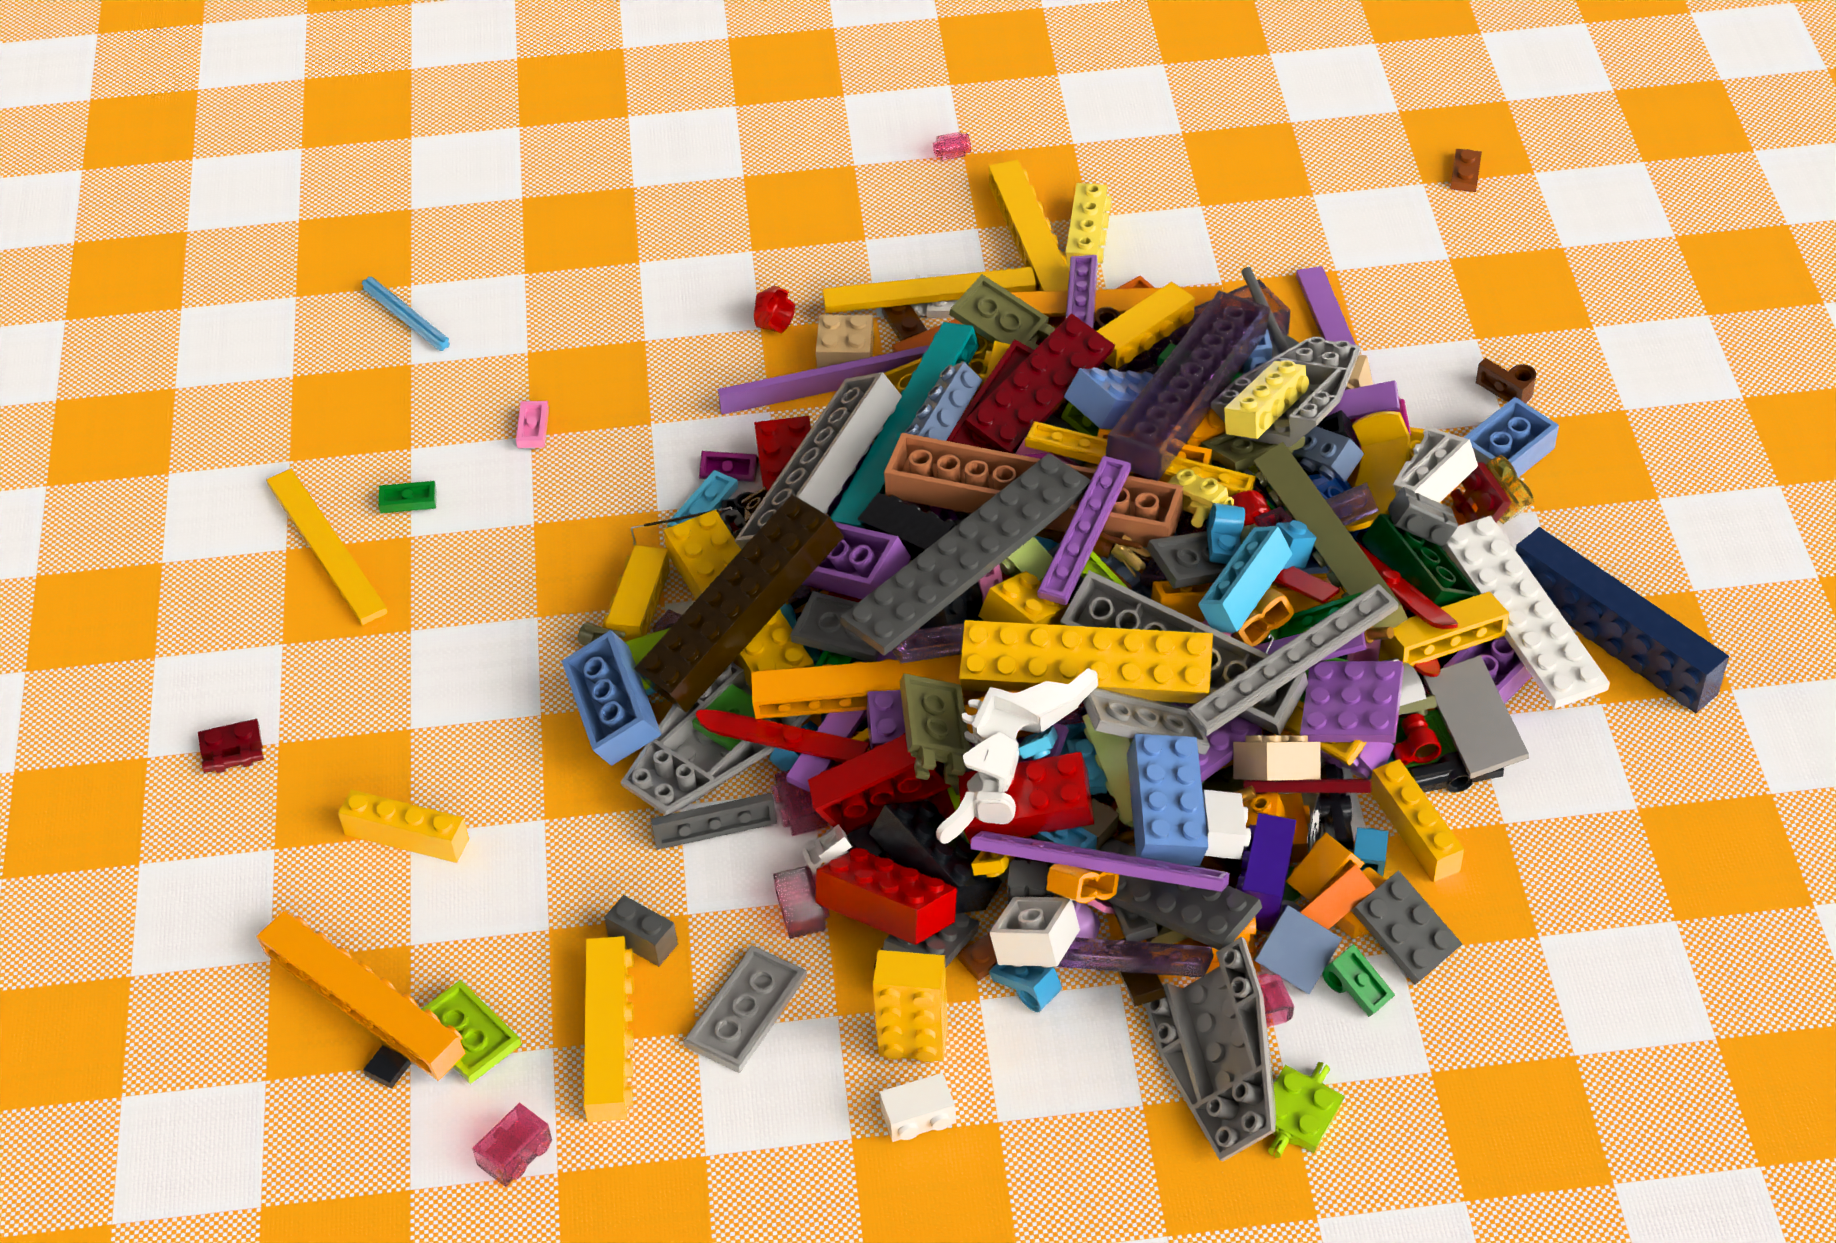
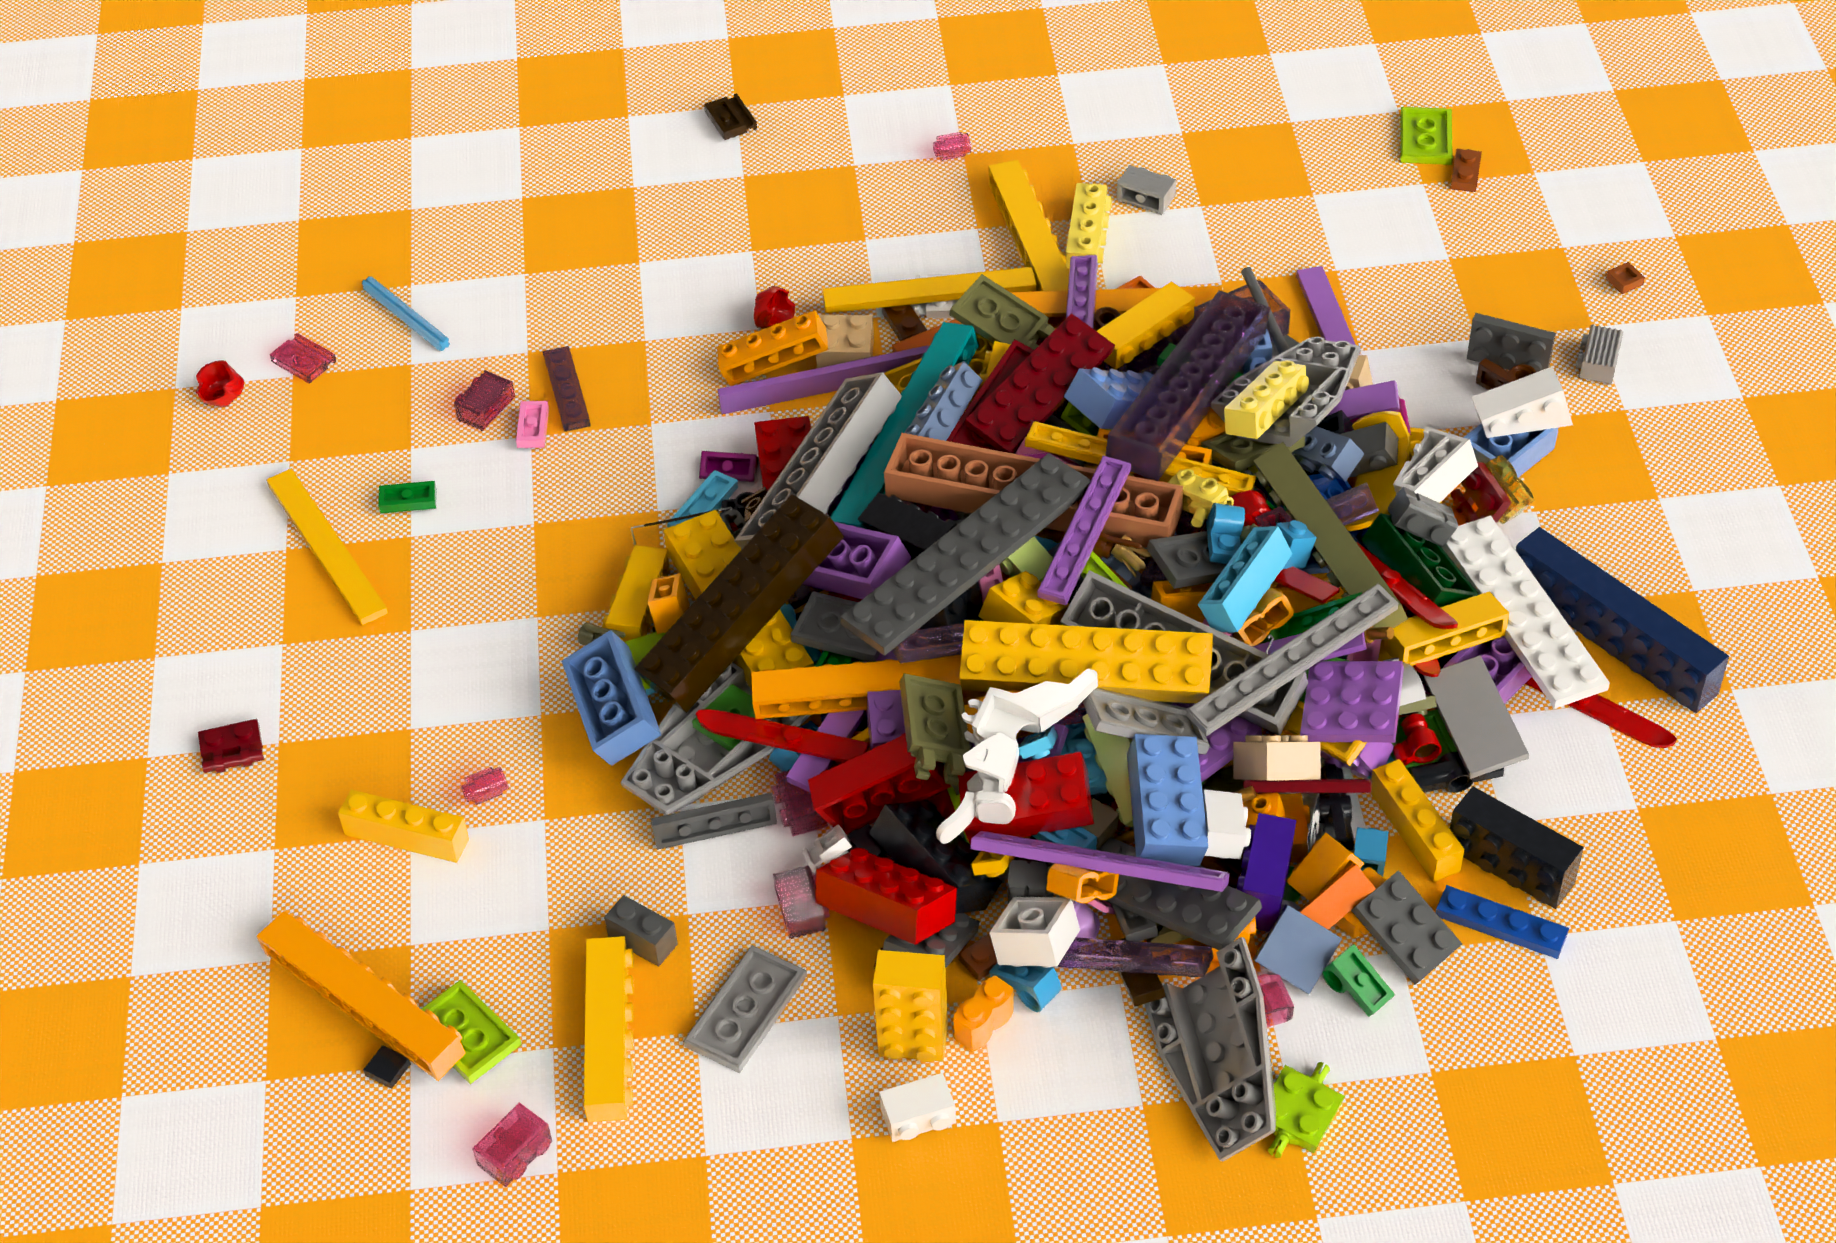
none -> red hair [196,360,244,407]
none -> clear pink plate [270,333,337,384]
none -> clear pink brick [454,370,515,431]
none -> clear pink brick [461,766,509,806]
none -> plate [543,346,591,432]
none -> light orange brick [647,573,690,634]
none -> dark brown plate [704,93,757,140]
none -> light orange brick [717,310,829,386]
none -> light orange brick [953,976,1014,1052]
none -> light grey brick [1117,165,1177,215]
none -> dark grey brick [1339,422,1398,478]
none -> lime tile [1400,107,1453,165]
none -> blue plate [1436,885,1569,959]
none -> black brick [1450,786,1584,909]
none -> dark grey plate [1467,313,1556,372]
none -> white wedge [1472,366,1573,438]
none -> red piece [1525,677,1677,748]
none -> light grey brick [1576,324,1623,384]
none -> dark orange plate [1606,262,1645,294]

